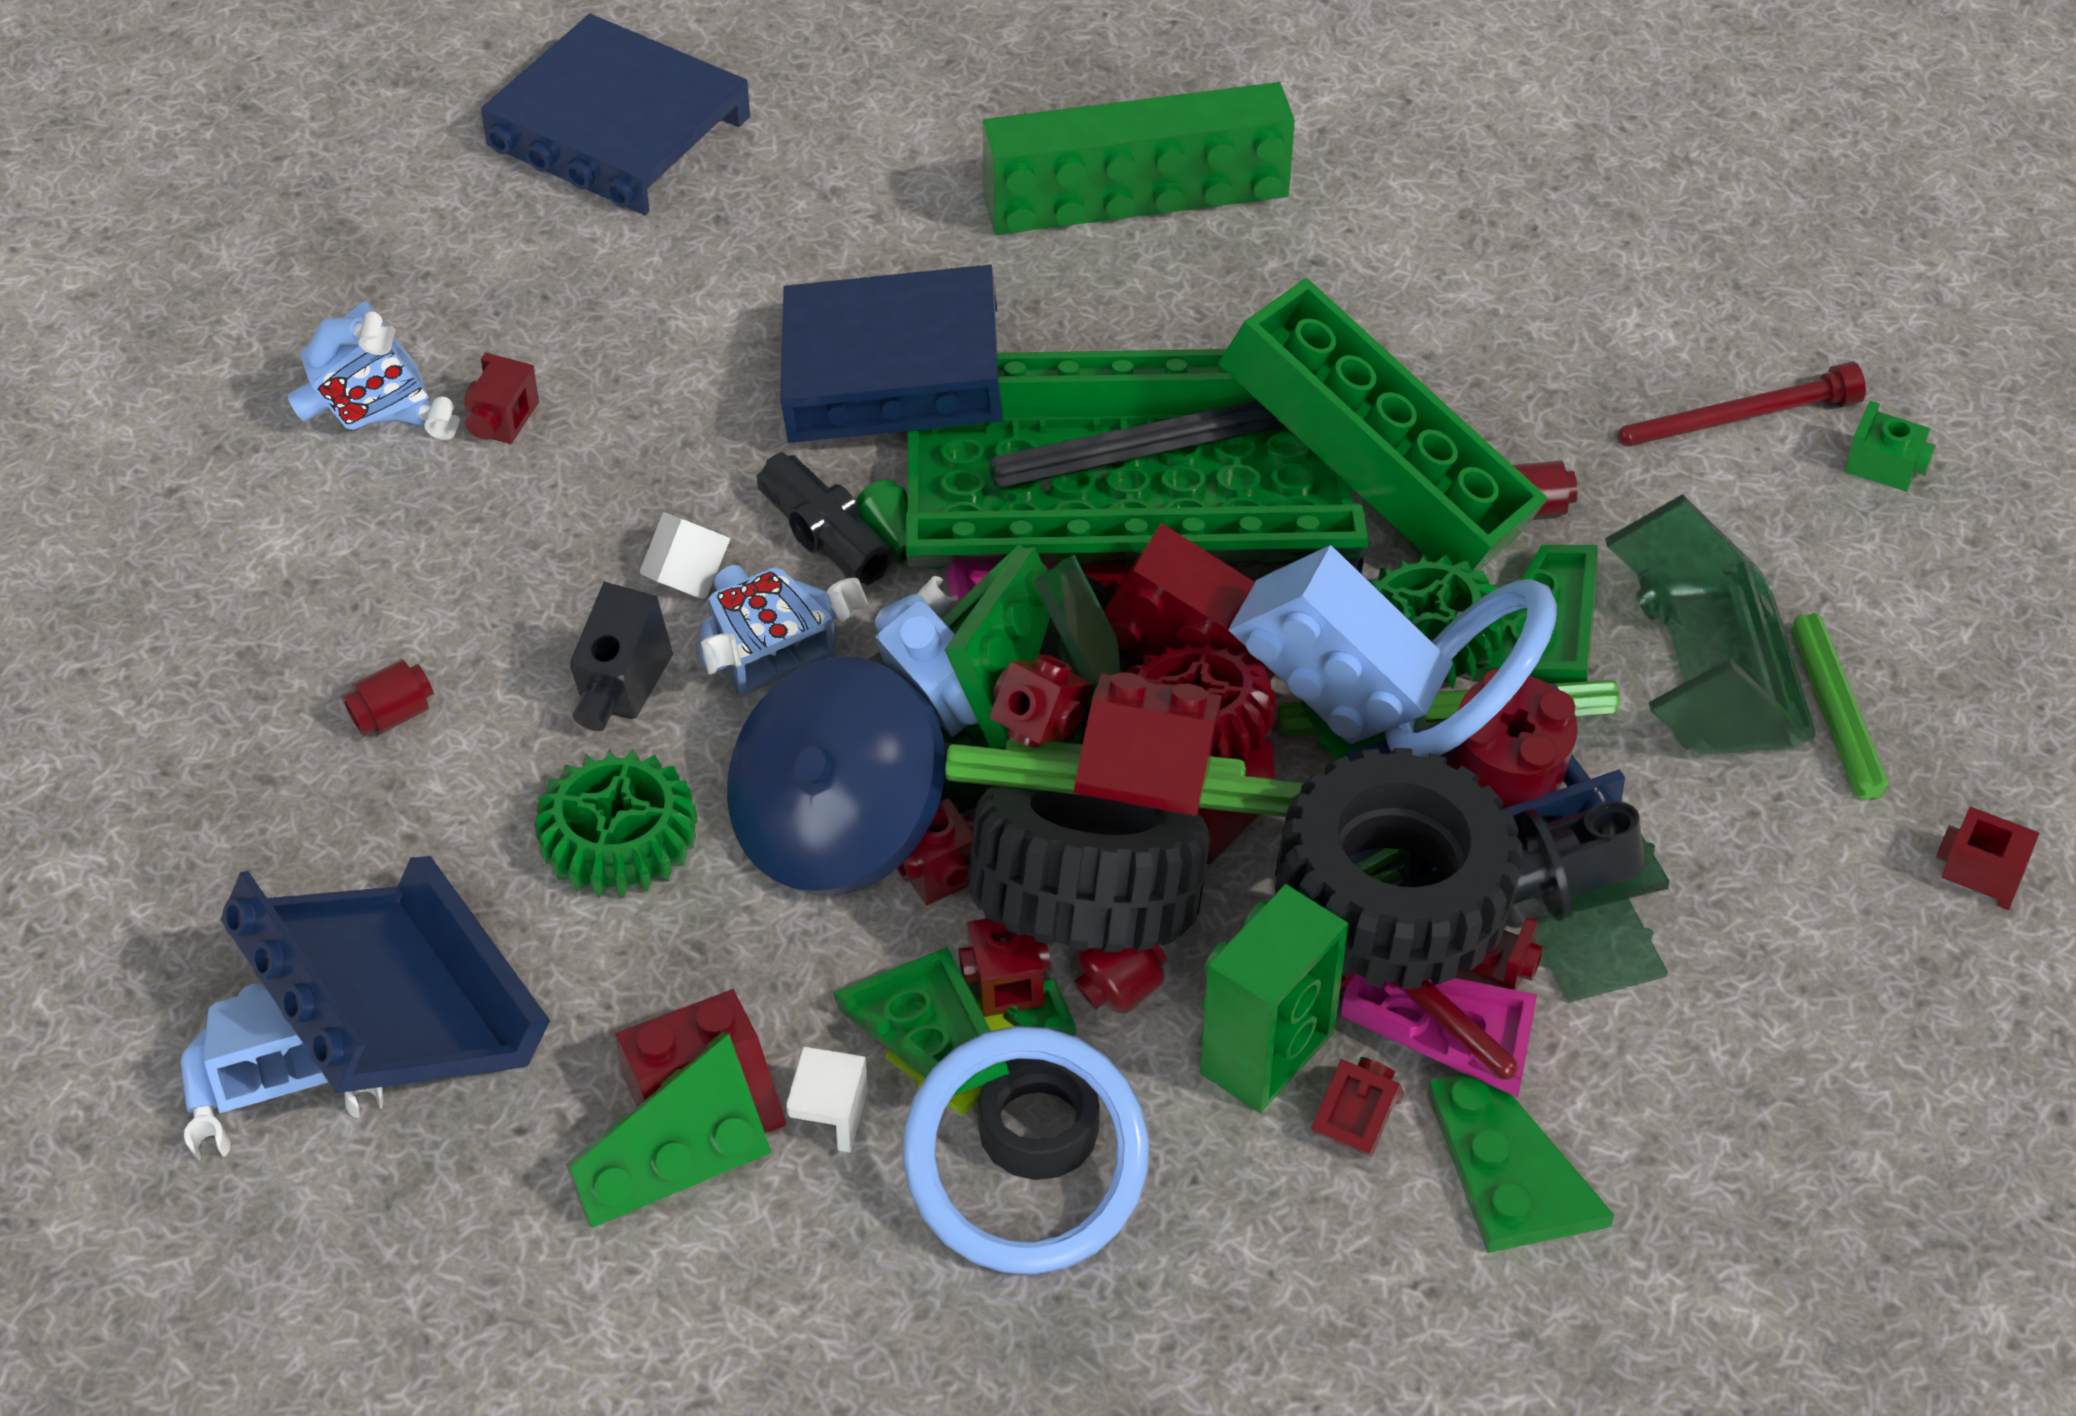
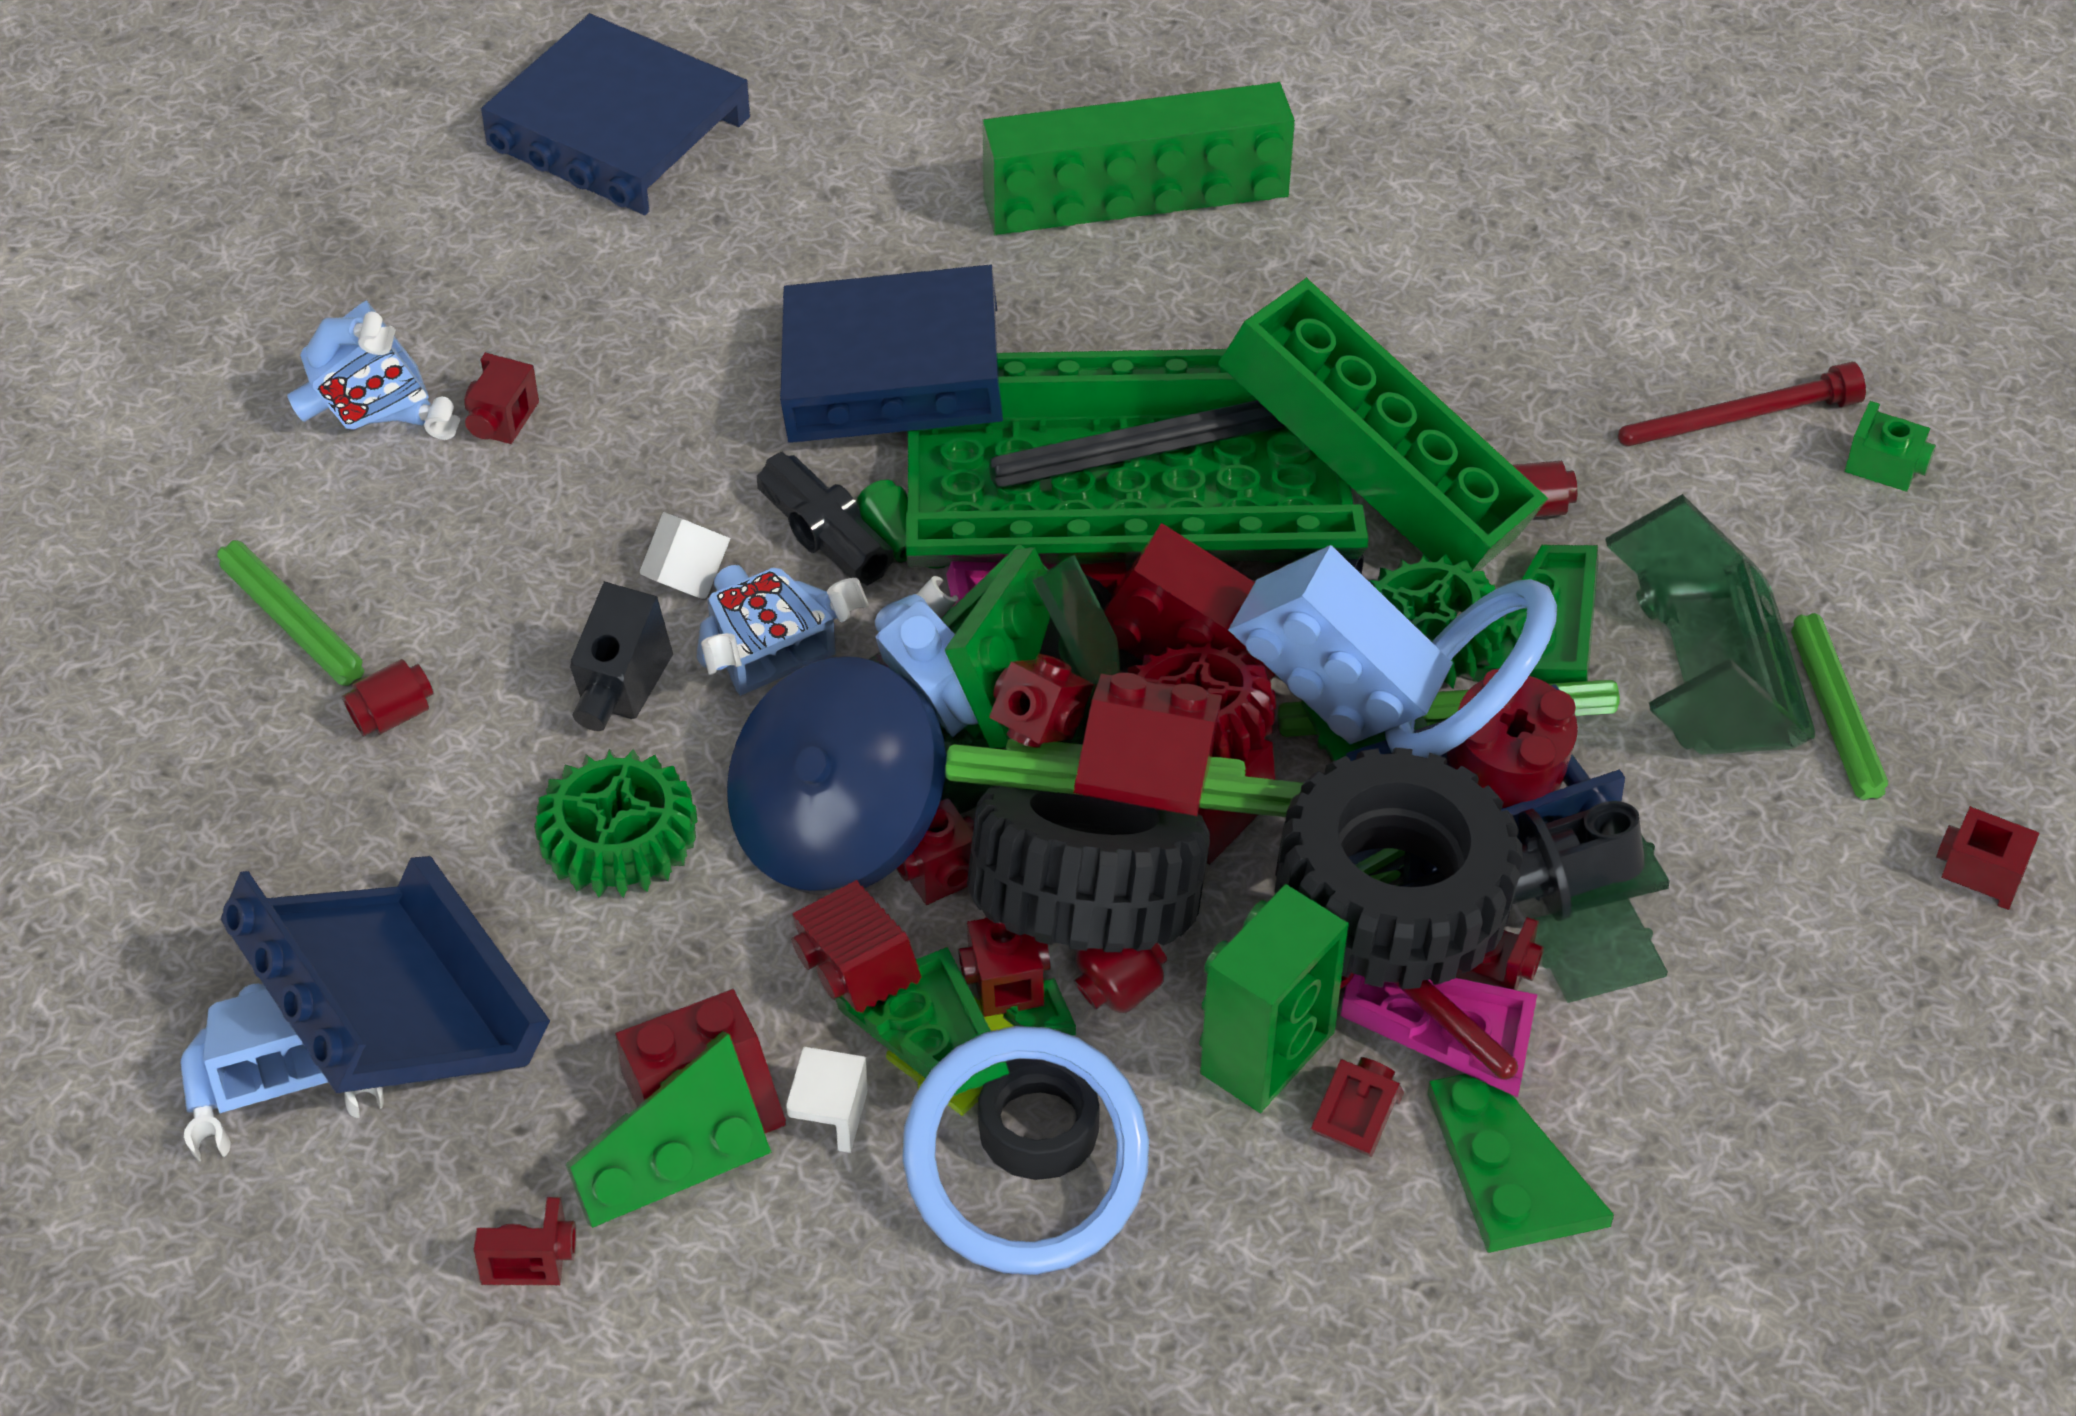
none -> bright green axle [217,540,365,686]
none -> dark red bracket [474,1197,576,1285]
none -> dark red brick [791,880,921,1013]

